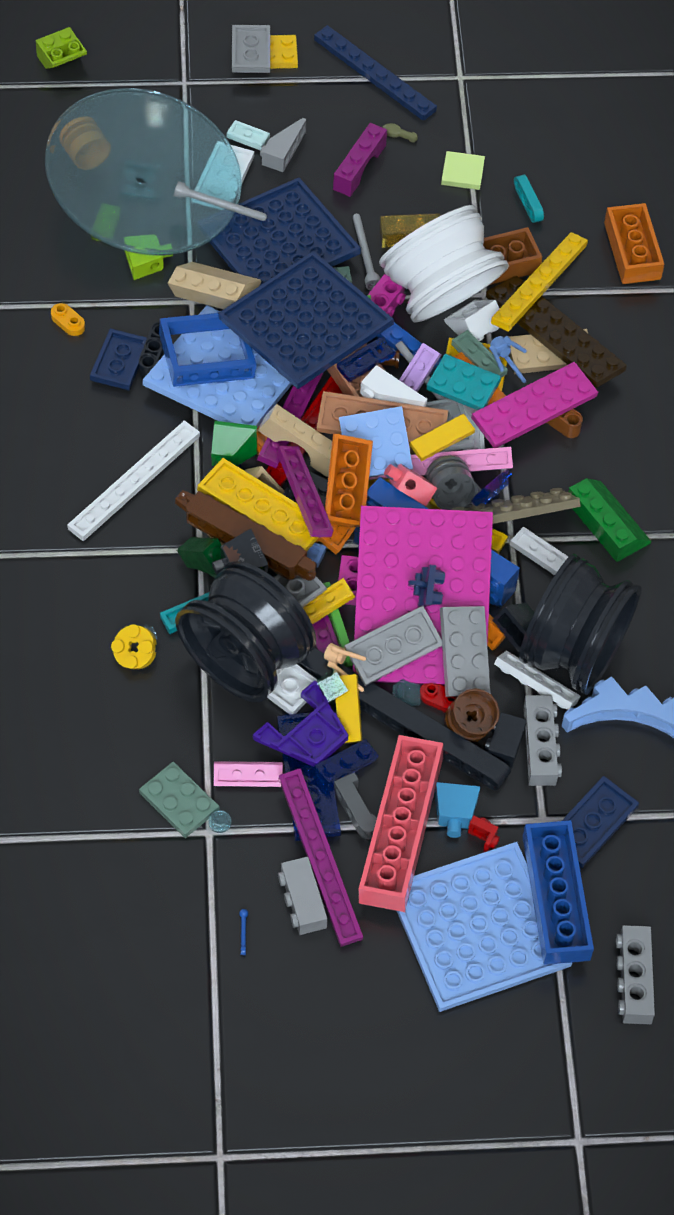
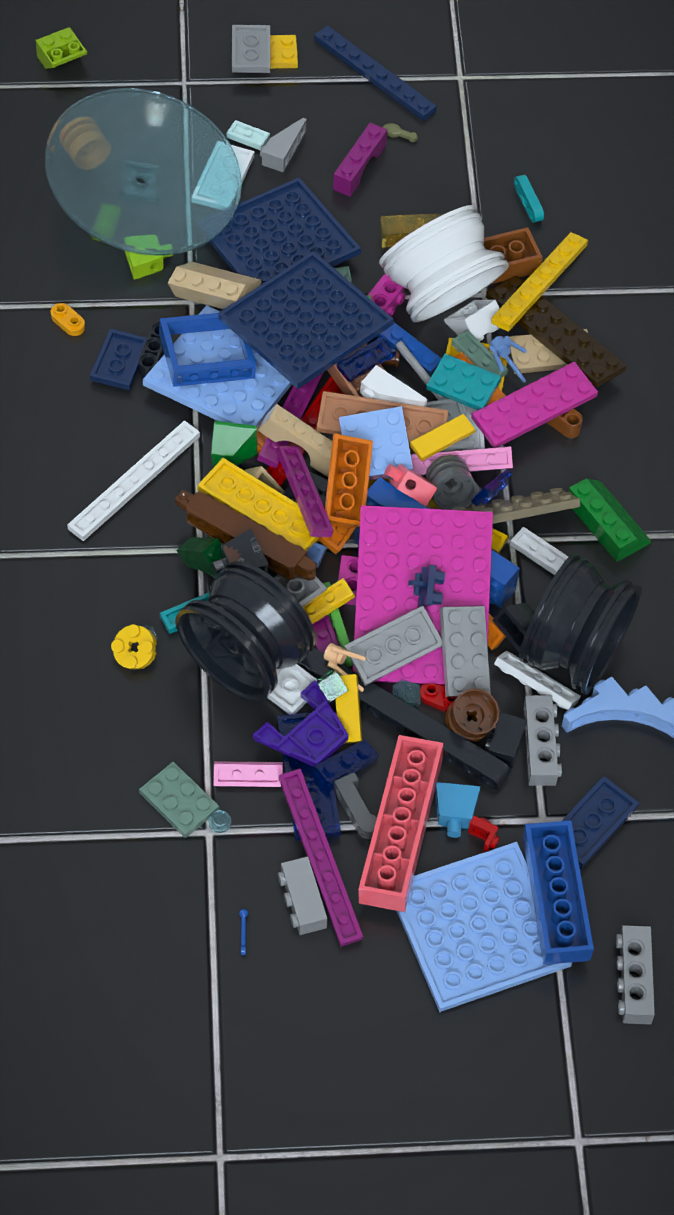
light grey piece [173,181,267,221] -> none
light grey piece [353,213,380,290] -> none
lavender plate [399,343,441,392] -> none
yellowish green tile [441,151,485,190] -> none
orange brick [604,203,664,284] -> none

